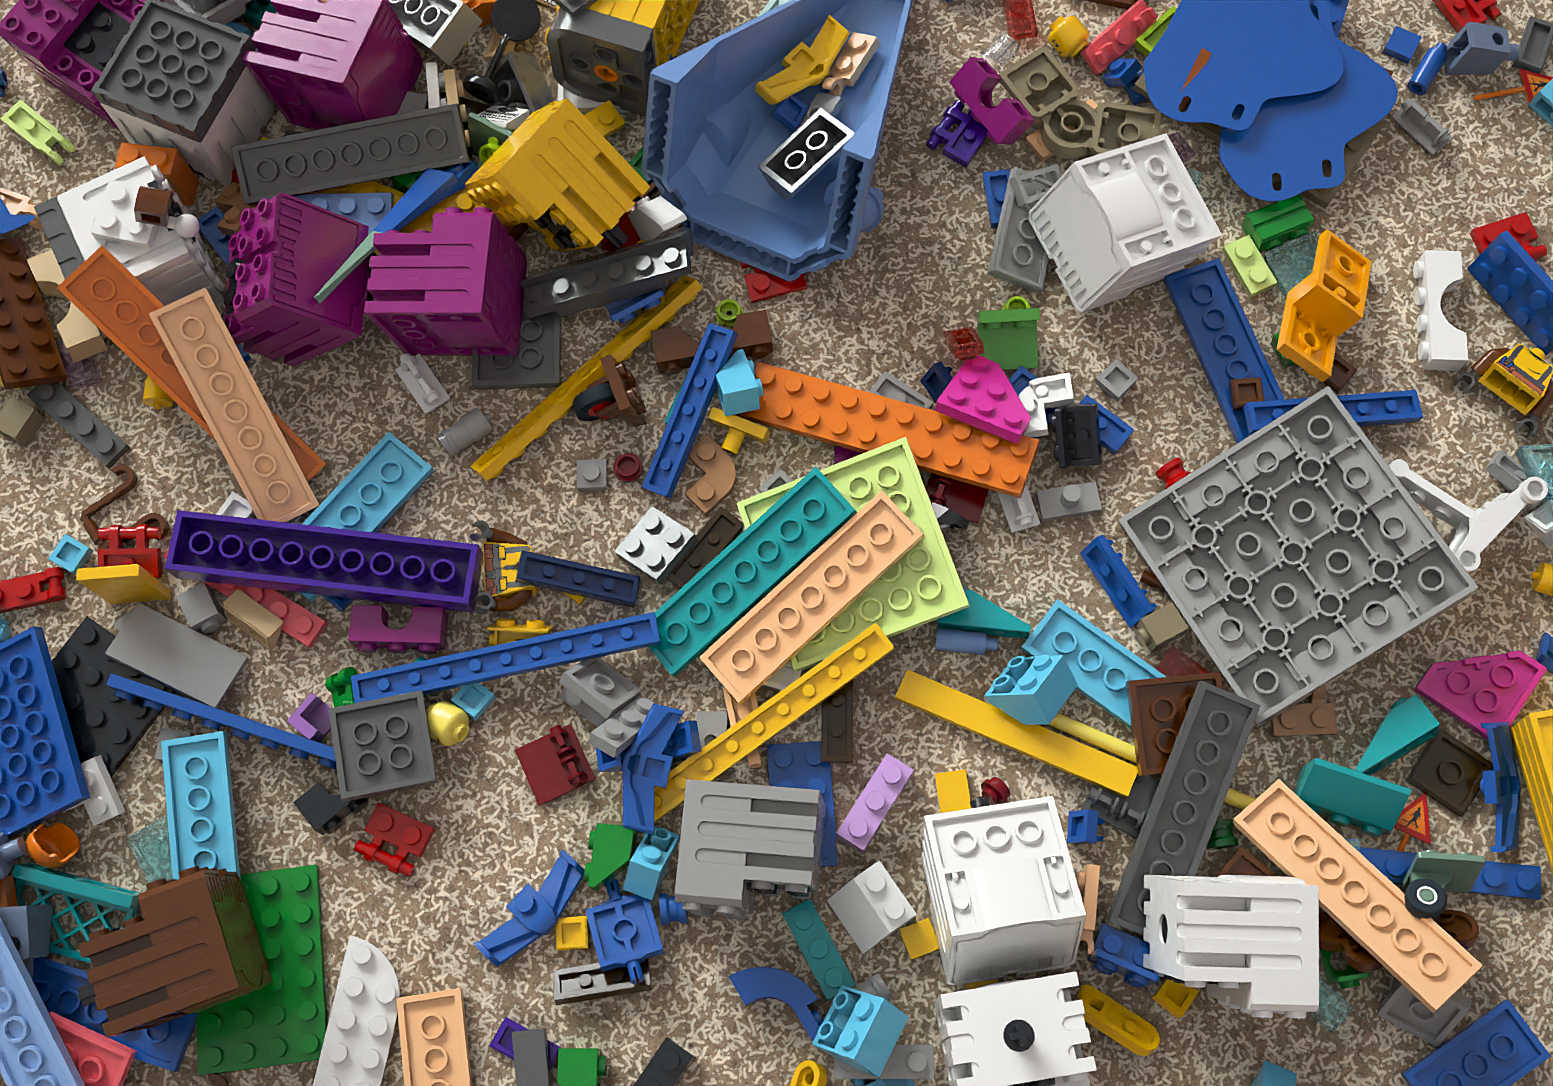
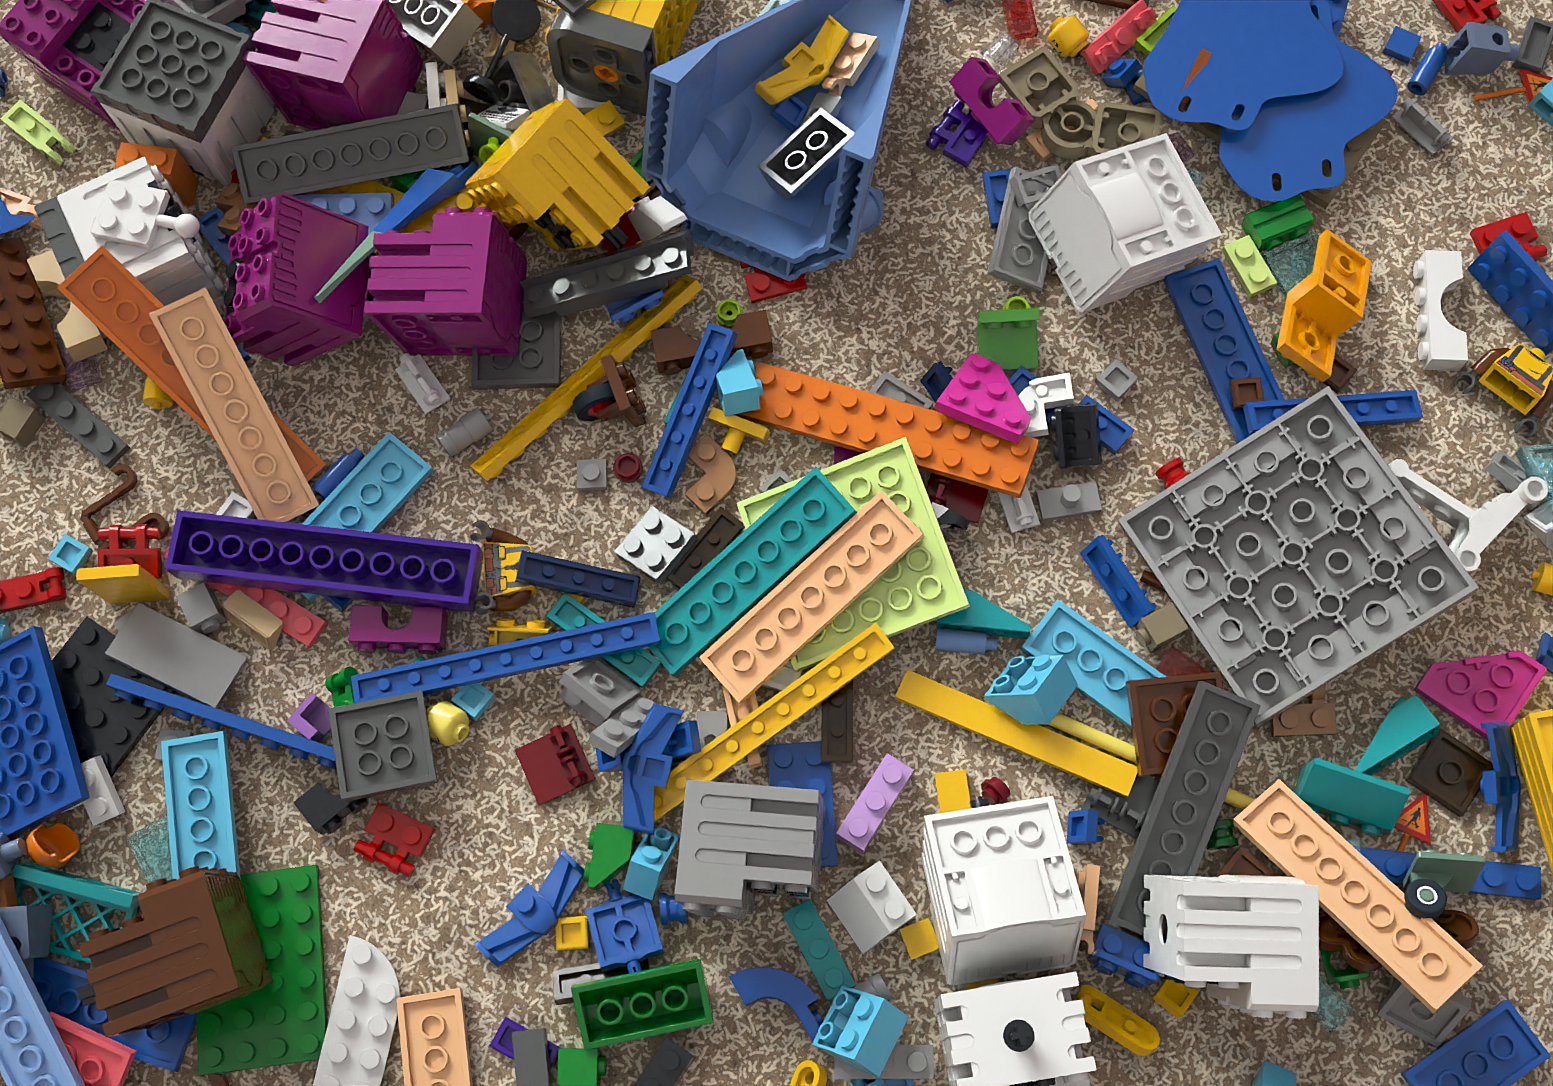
reddish brown brick [134,186,173,227] -> none
clear red plate [944,326,984,361] -> none
none -> blue cylinder [312,448,365,499]
none -> teal plate [546,593,662,689]
none -> green slope [571,959,714,1050]

